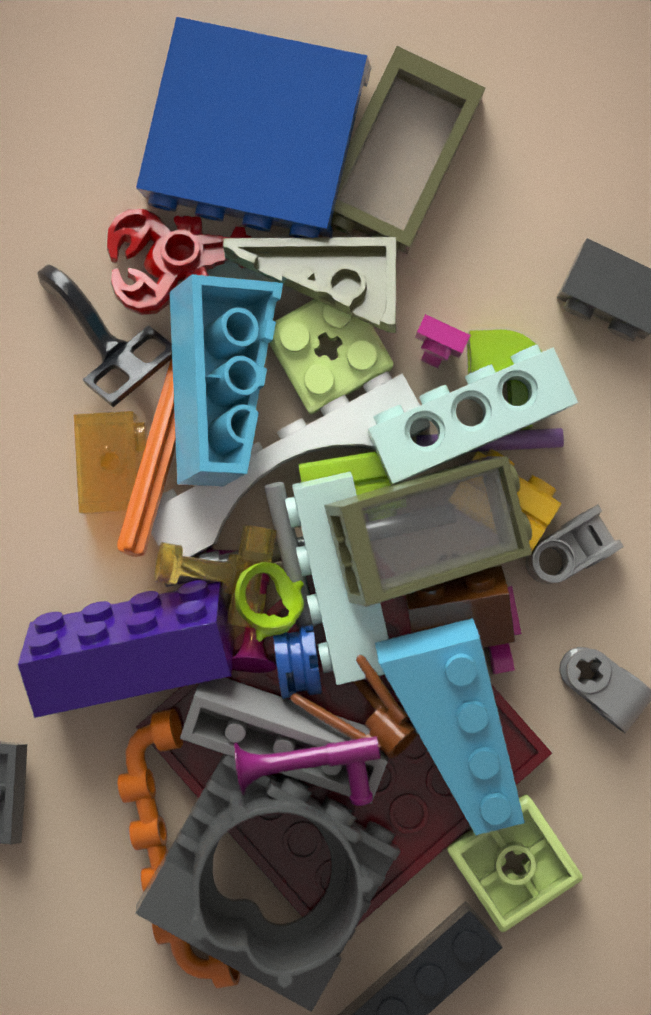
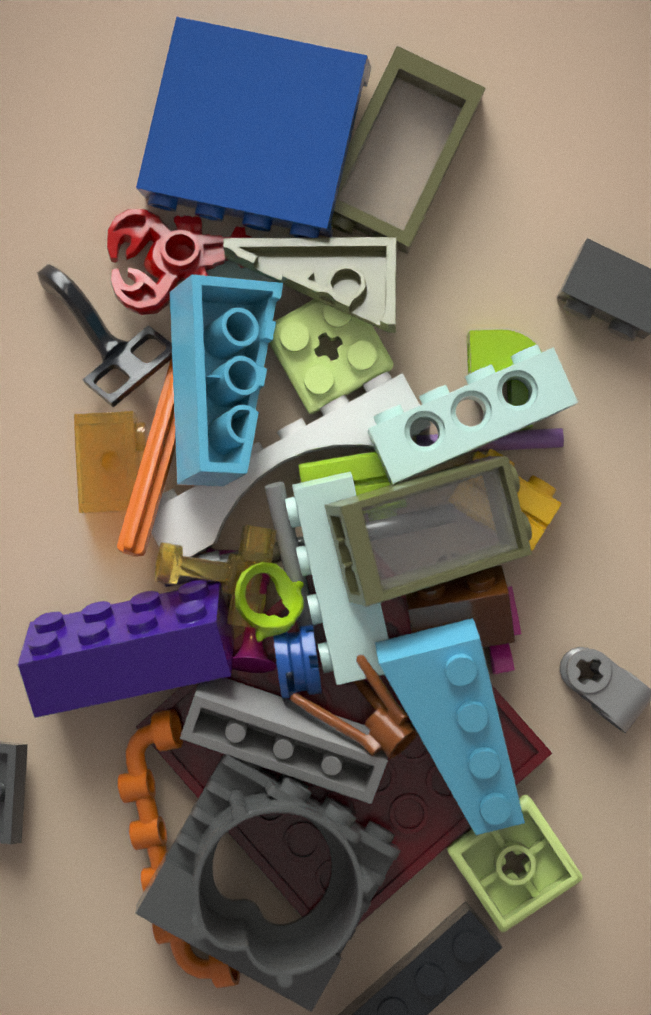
magenta piece [234,736,380,806] -> none
dark pink plate [415,314,471,369] -> none
light grey piece [526,505,624,584] -> none

